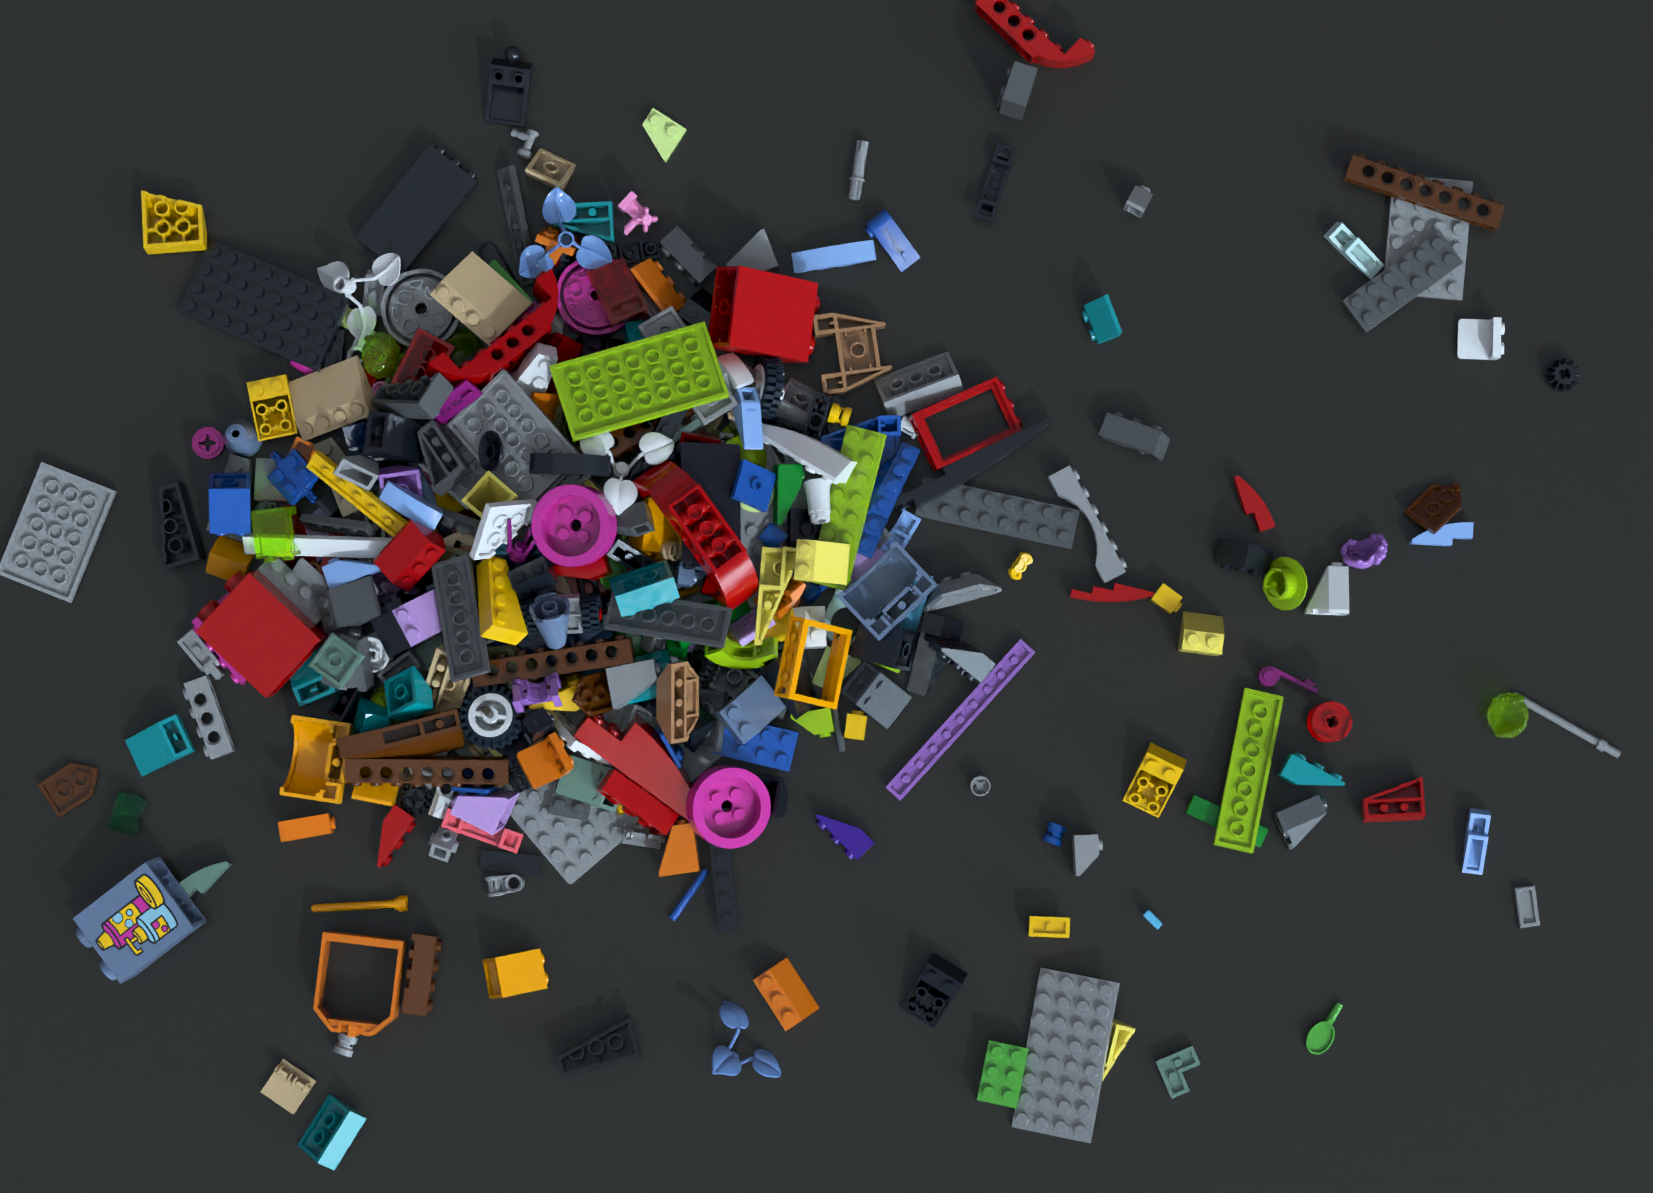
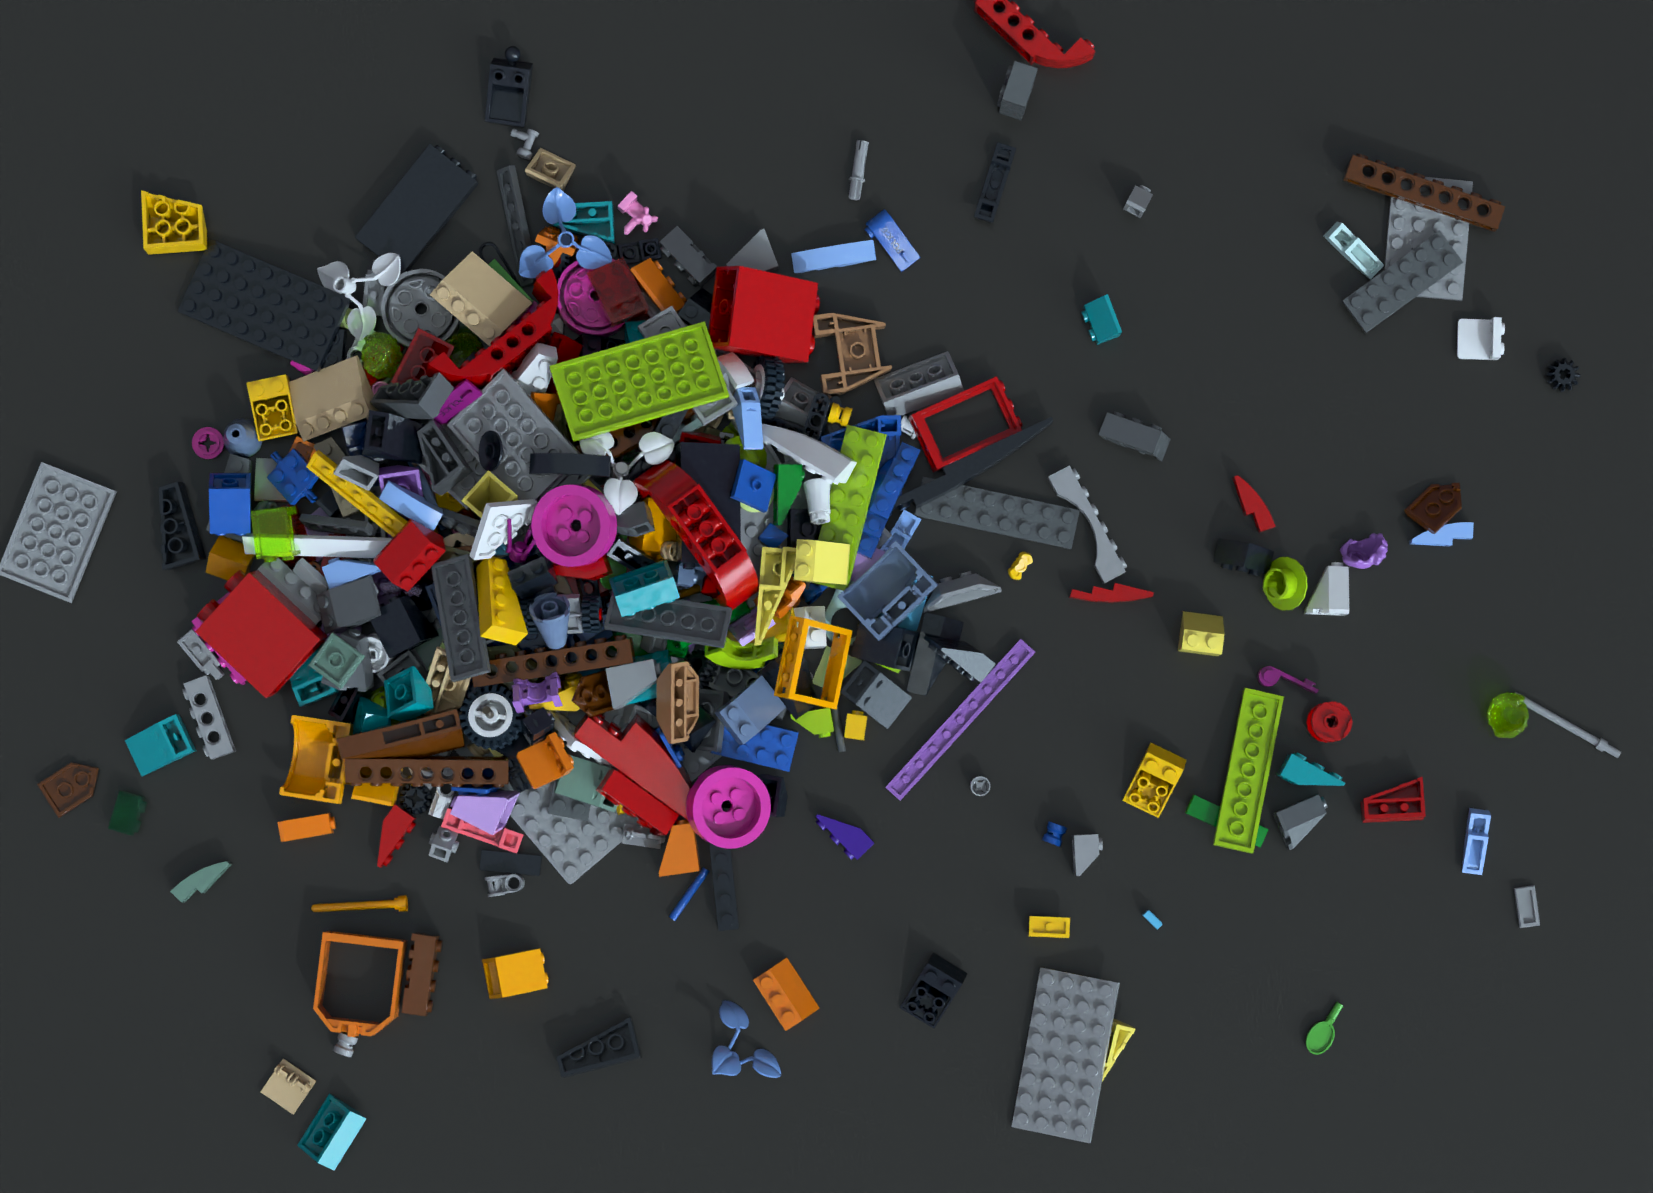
sand blue brick [73,856,207,984] -> none
lavender slope [392,589,442,647] -> none
yellowish green wing [642,108,687,162] -> none
bright green brick [976,1039,1029,1108] -> none
yellow brick [1150,583,1183,614] -> none
sand green plate [1155,1046,1201,1099] -> none

